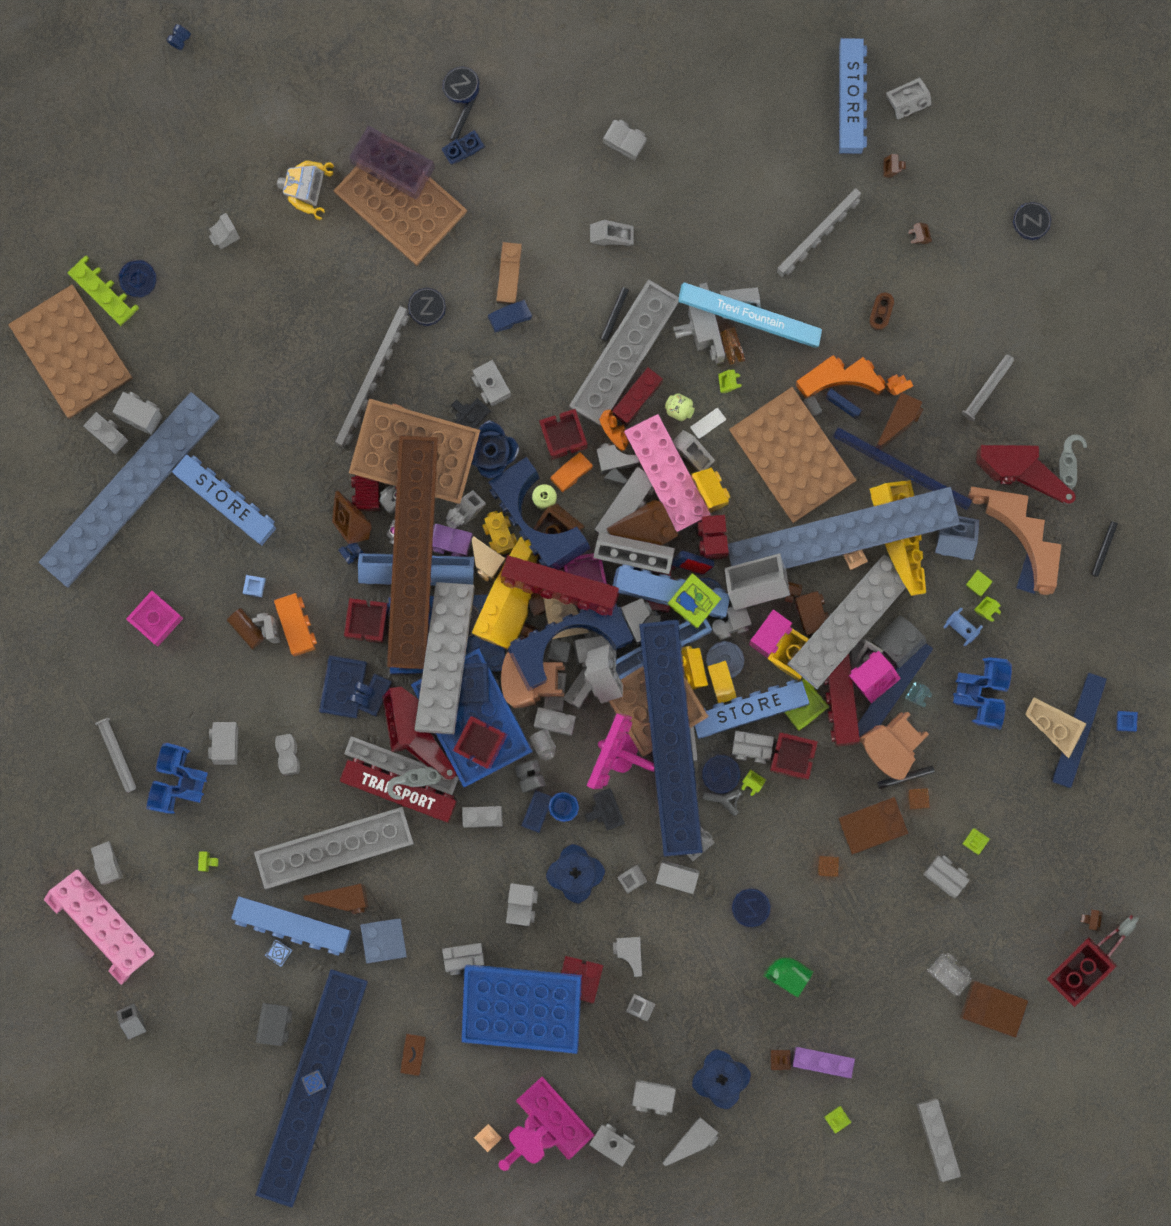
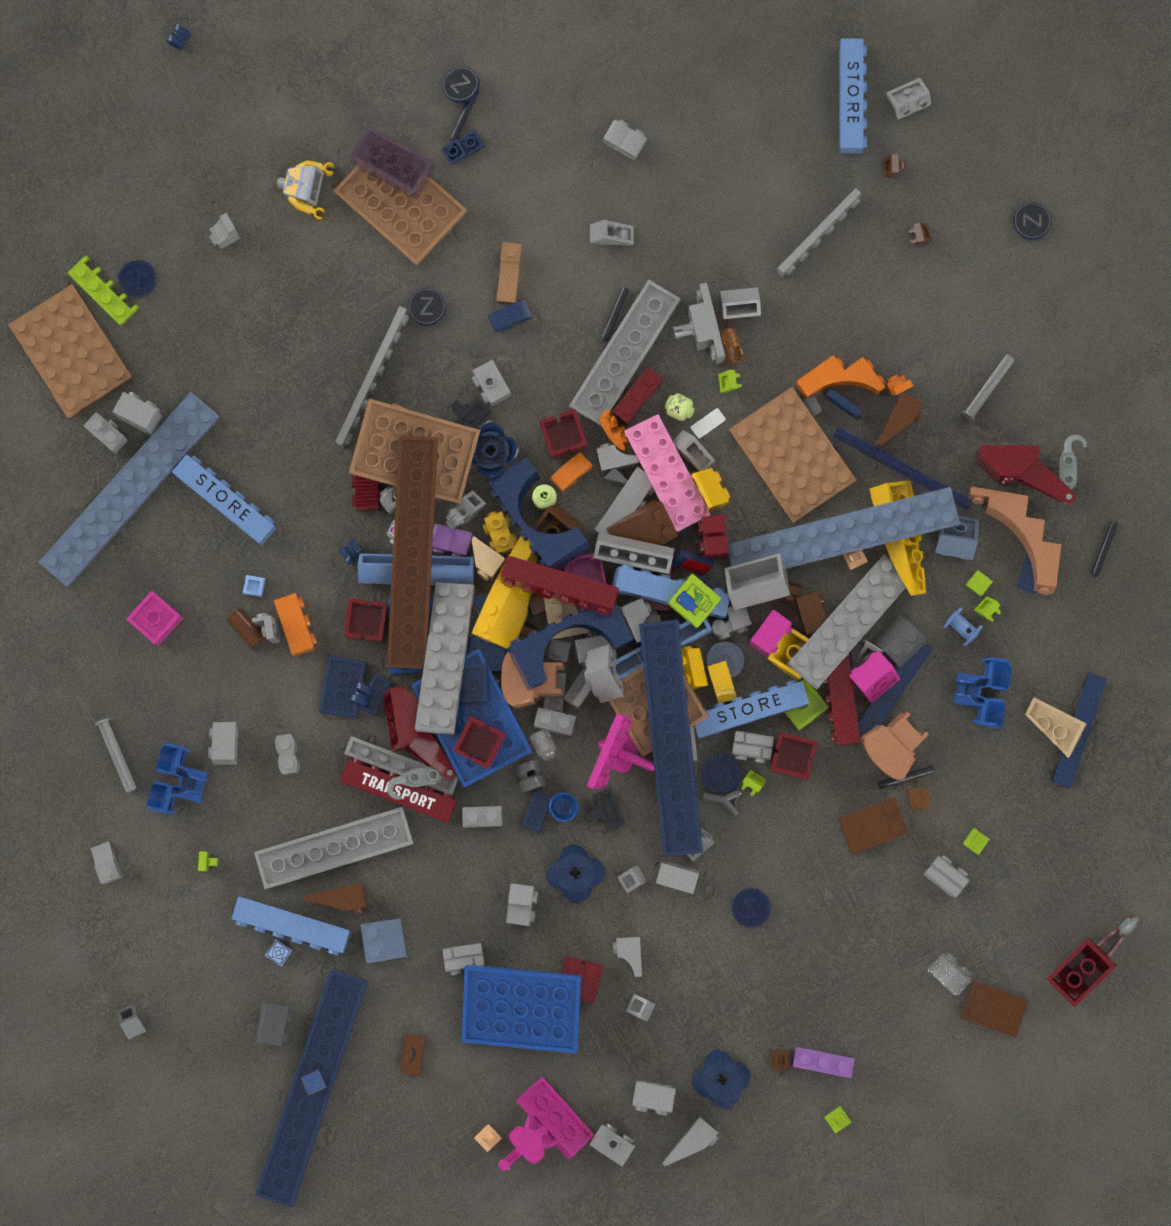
bright pink bracket [44,870,154,985] -> none
reddish brown slope [332,491,372,544] -> none
medium azure tile [678,282,822,348] -> none
green brick [763,957,814,998] -> none
clear orange tile [818,856,839,877] -> none
reddish brown plate [869,292,894,330] -> none
clear light blue tile [905,682,932,708] -> none
light grey brick [917,1098,961,1182] -> none
reddish brown tile [1081,910,1103,931] -> none
blue tile [1116,711,1138,732] -> none

